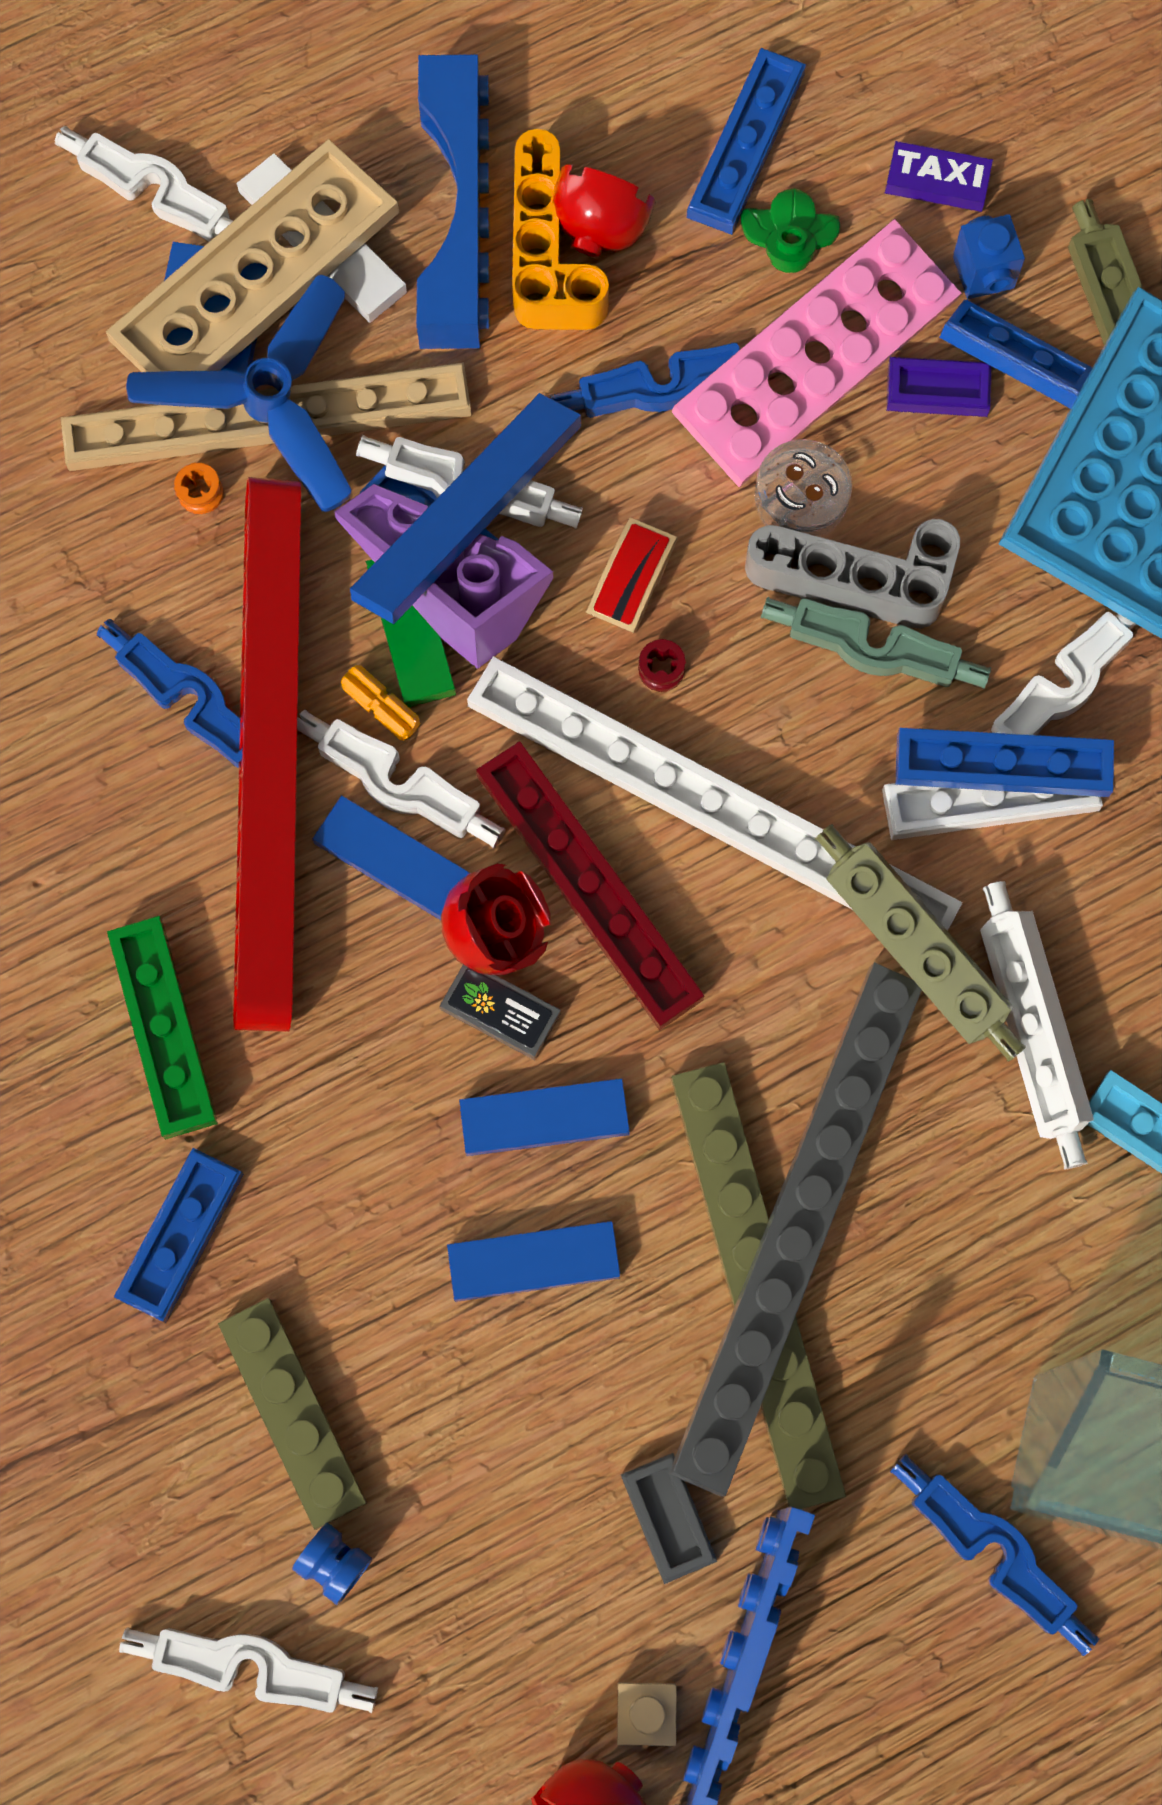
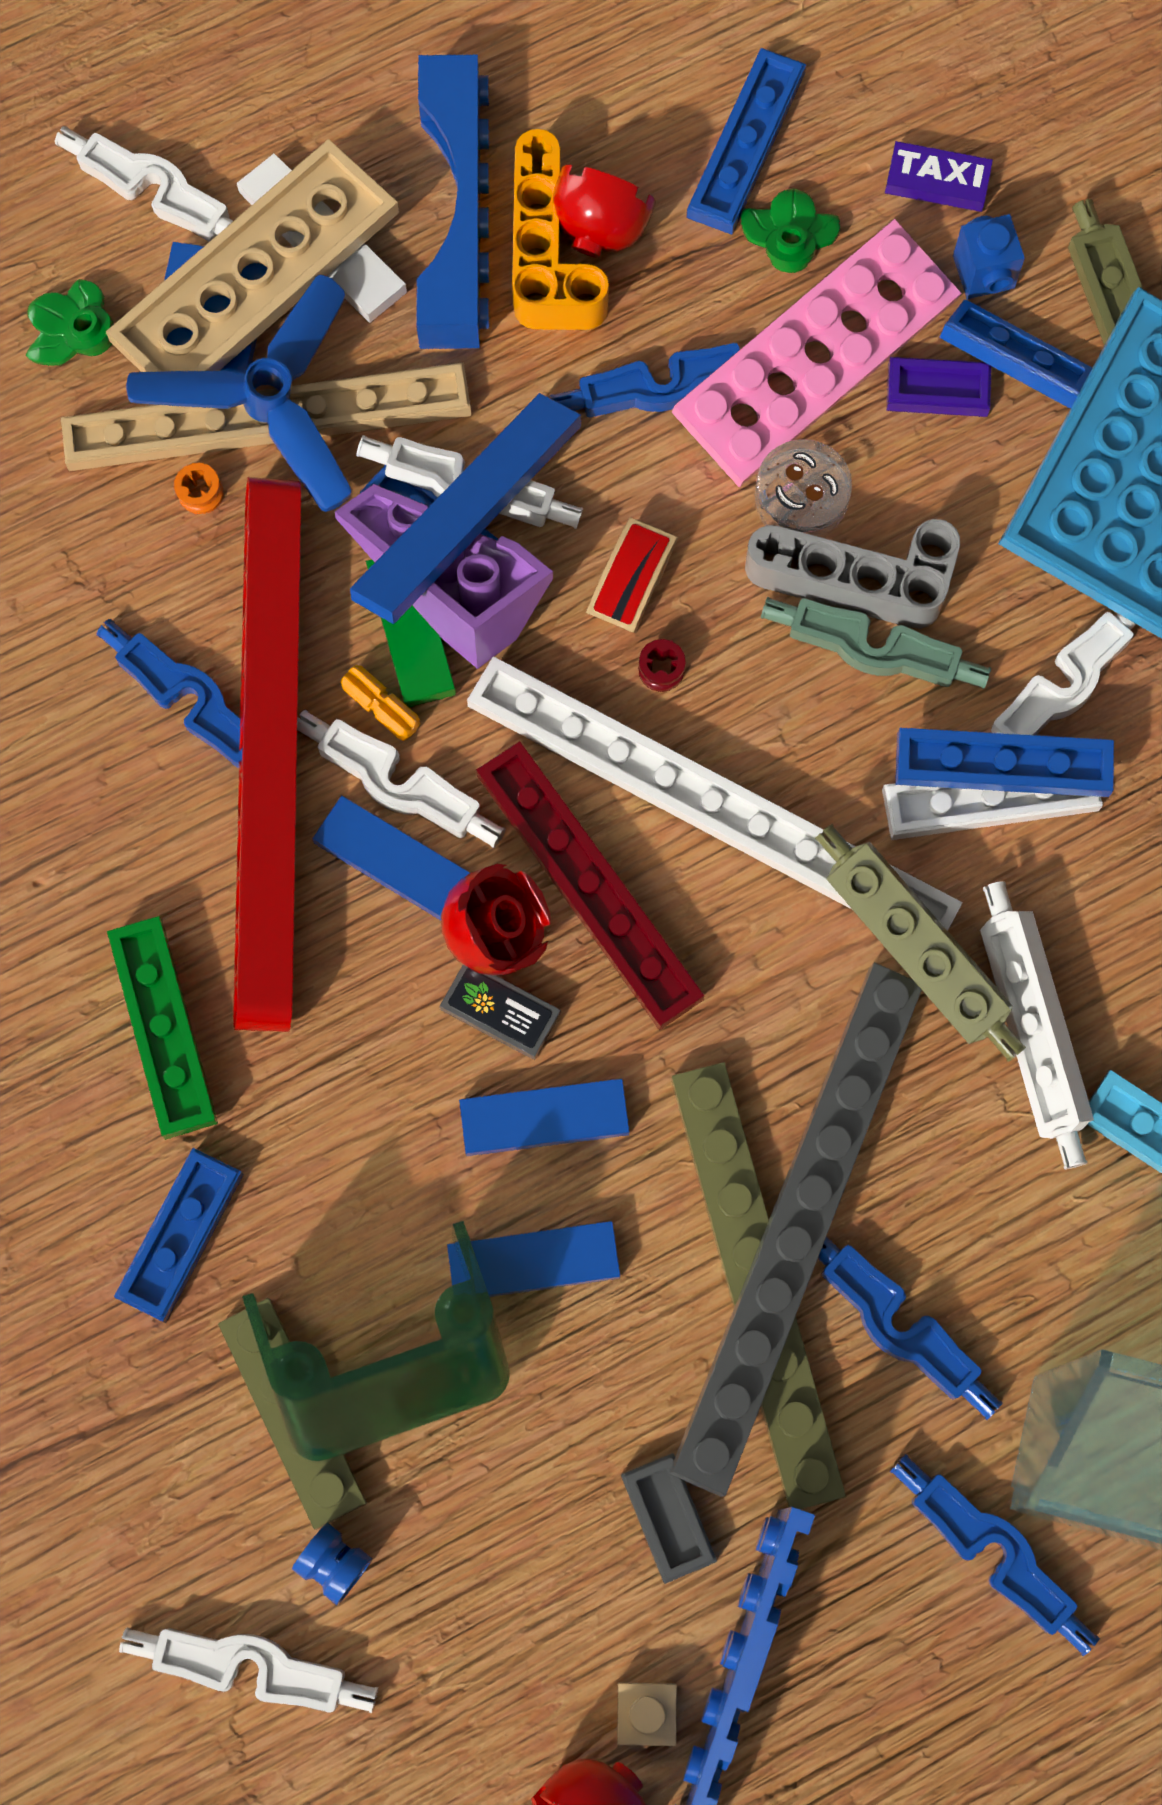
none -> green plate [26,279,114,366]
none -> clear green windscreen [242,1221,510,1462]
none -> blue piece [818,1236,1003,1420]

